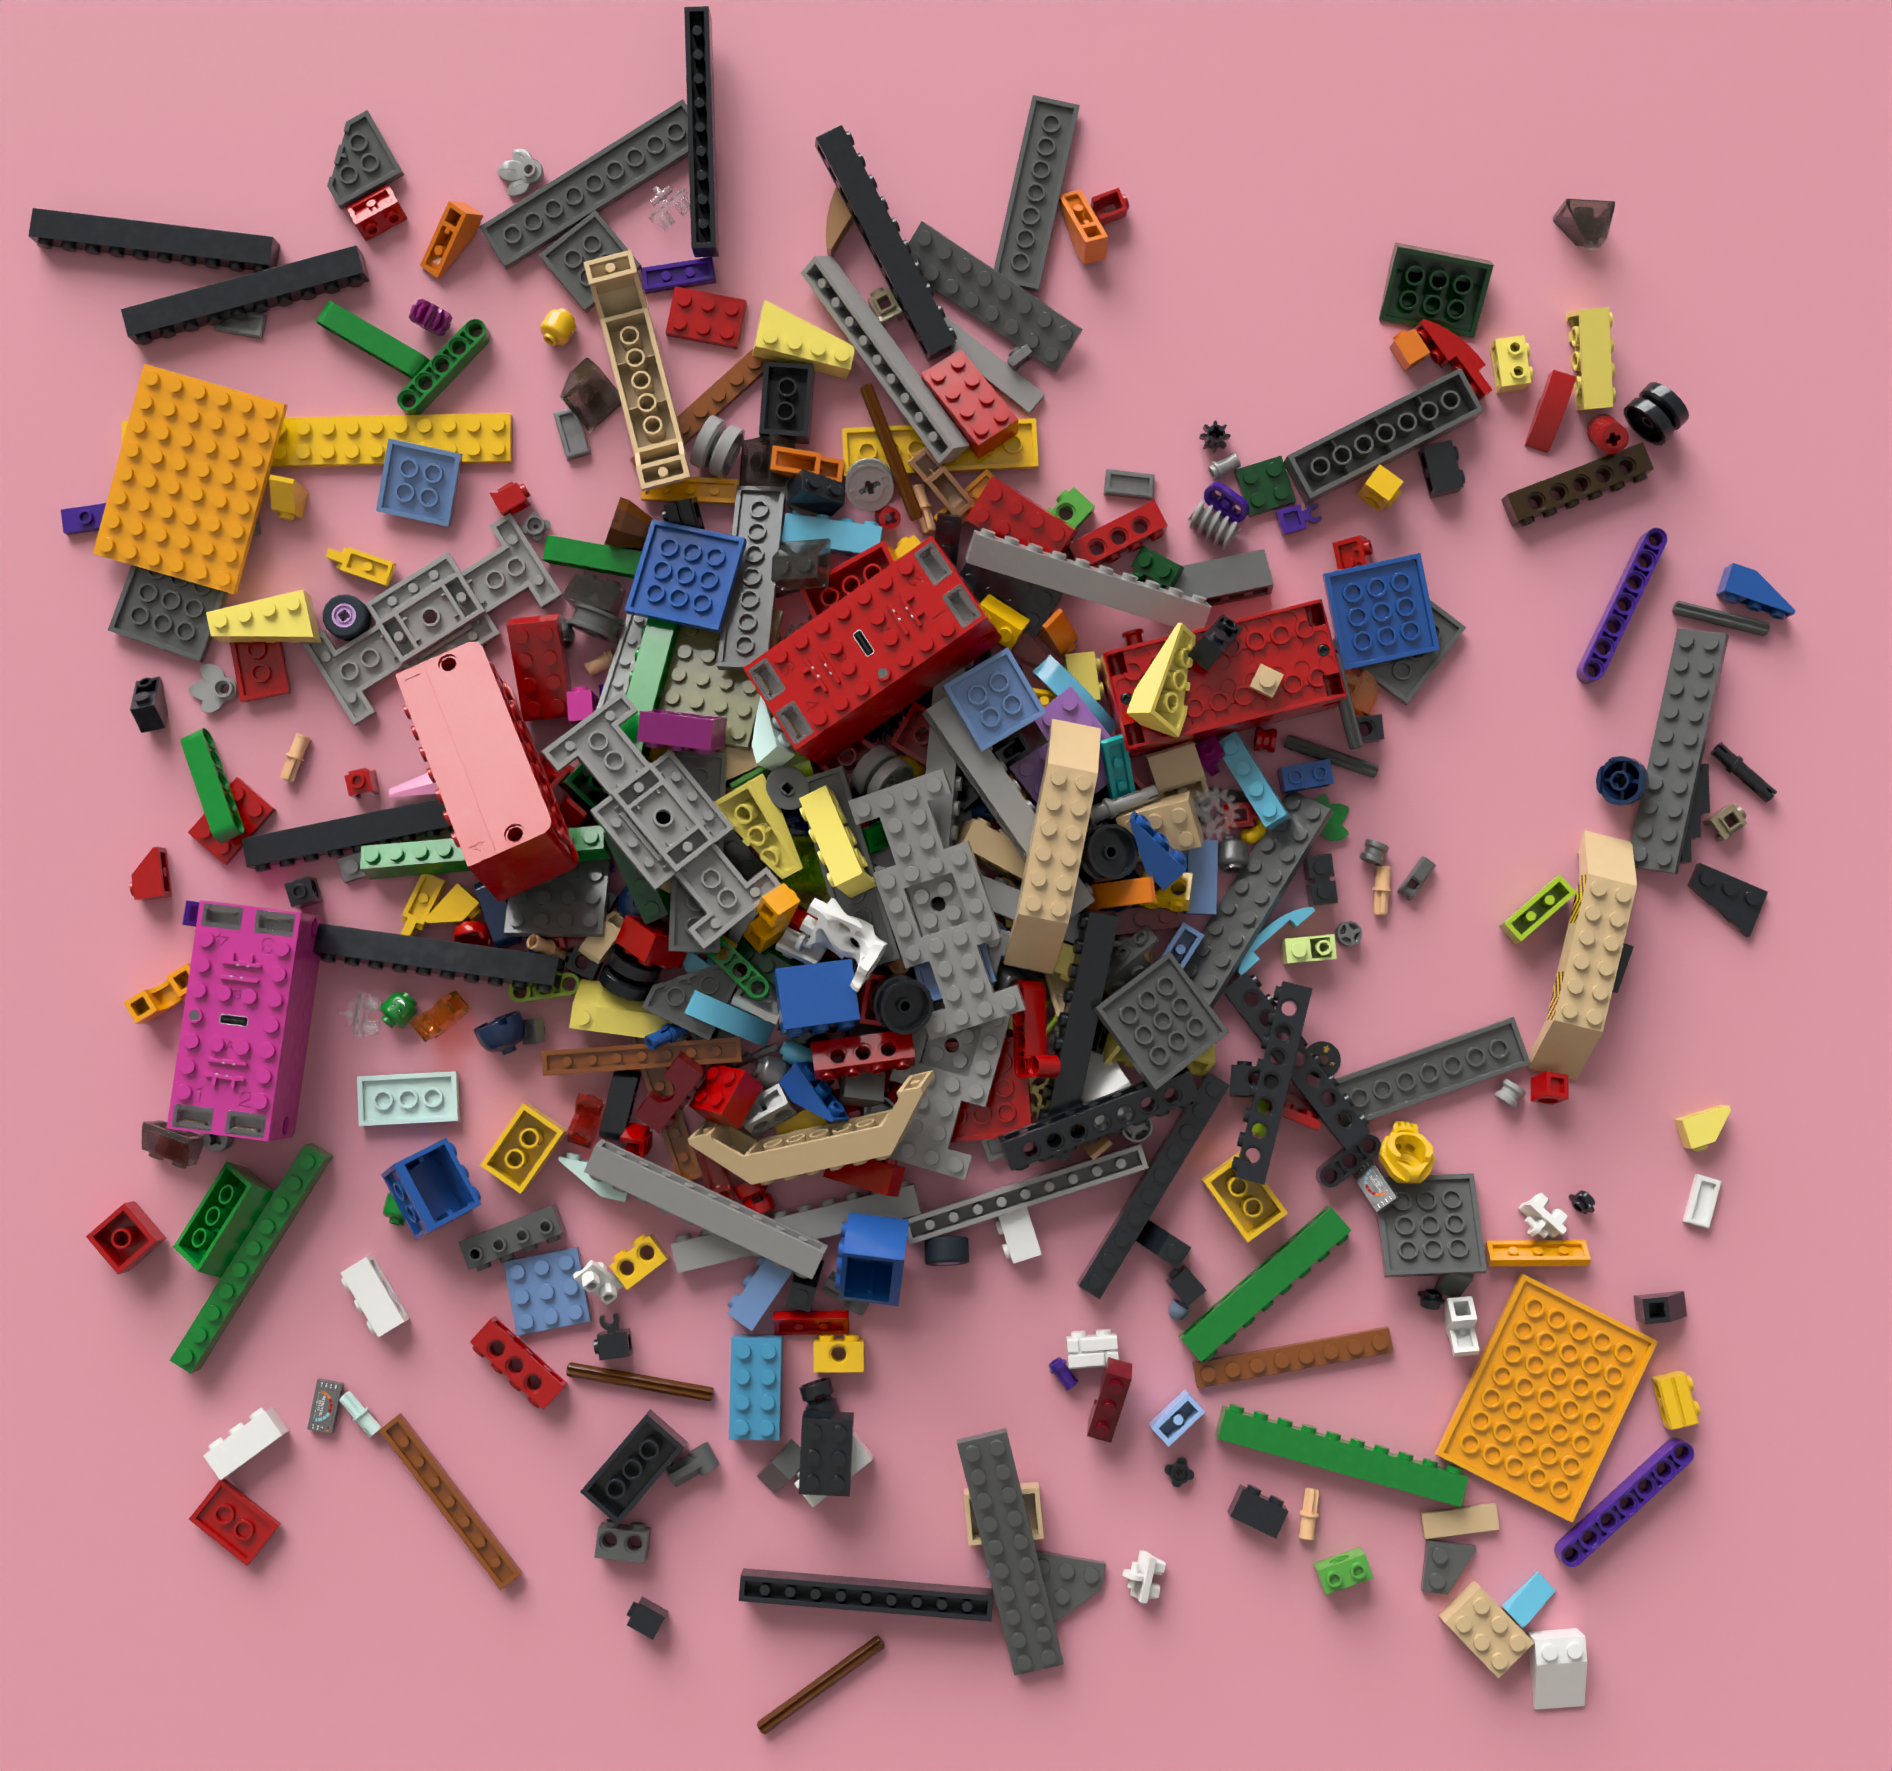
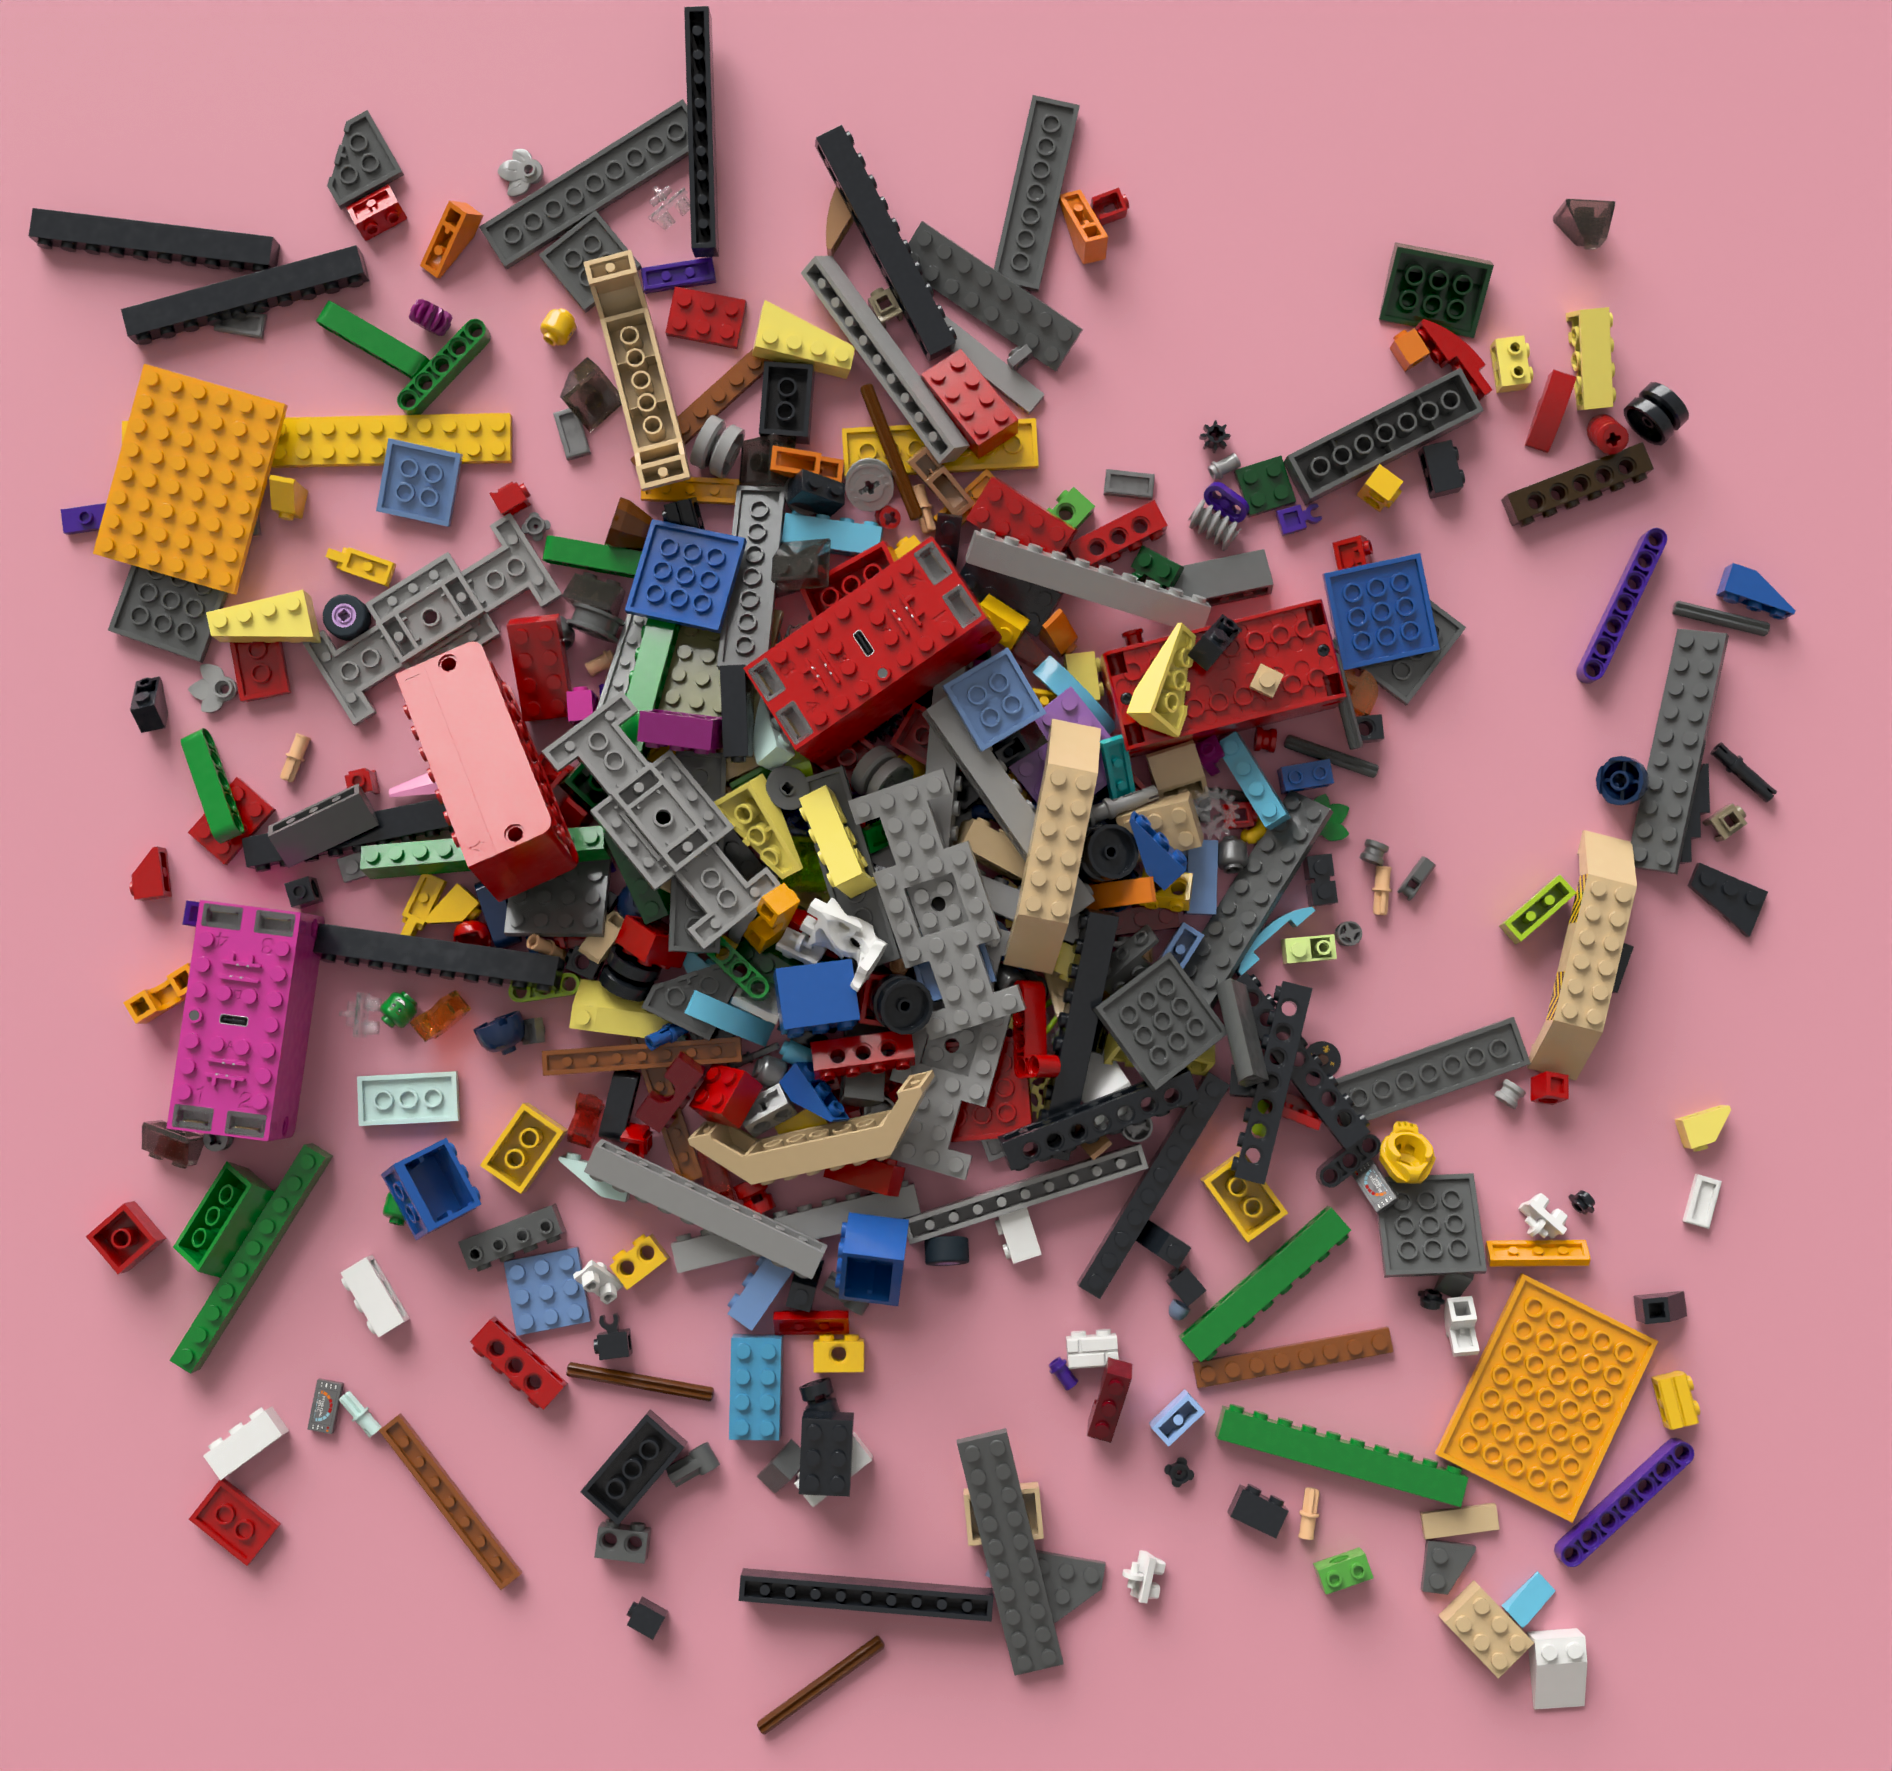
none -> dark grey brick [268,783,379,868]
none -> black slope [720,664,754,763]
none -> dark grey brick [1216,978,1269,1087]

